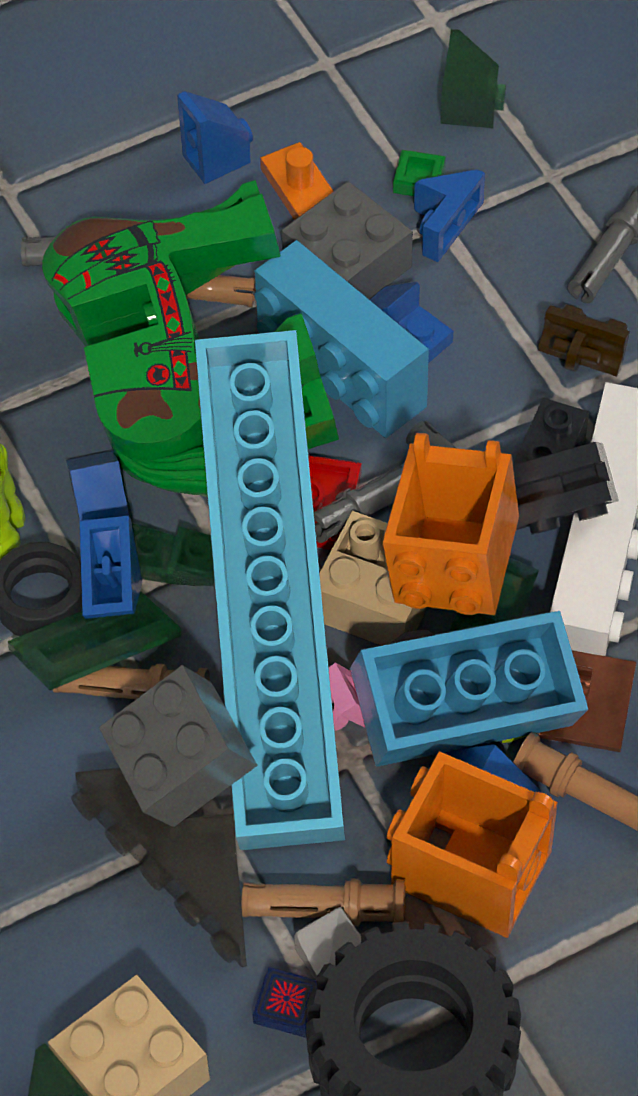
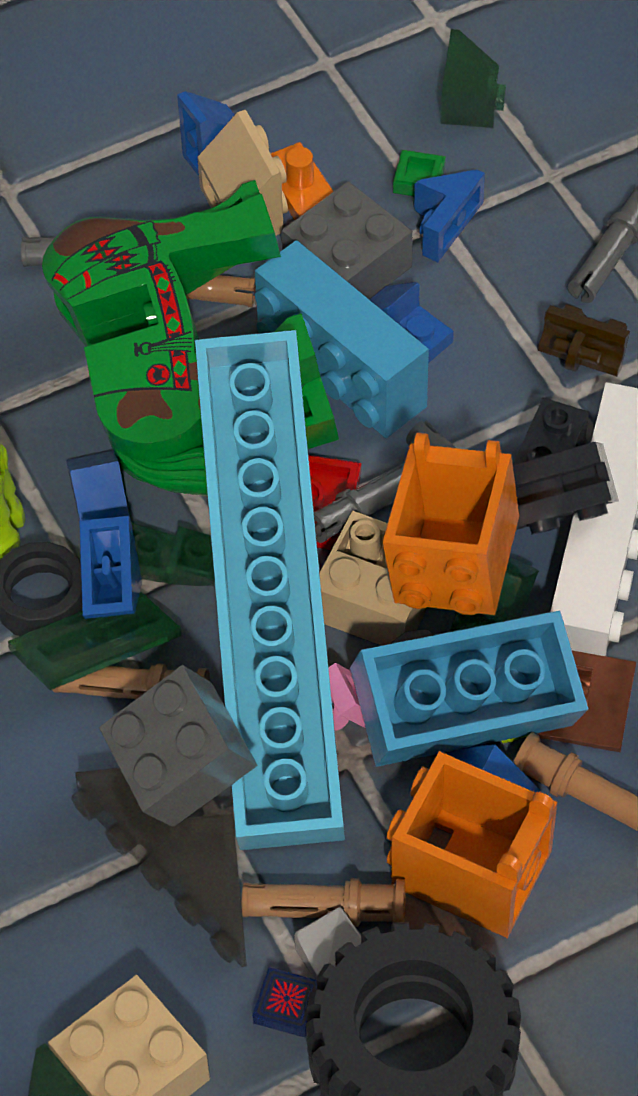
none -> tan slope [197,110,288,236]

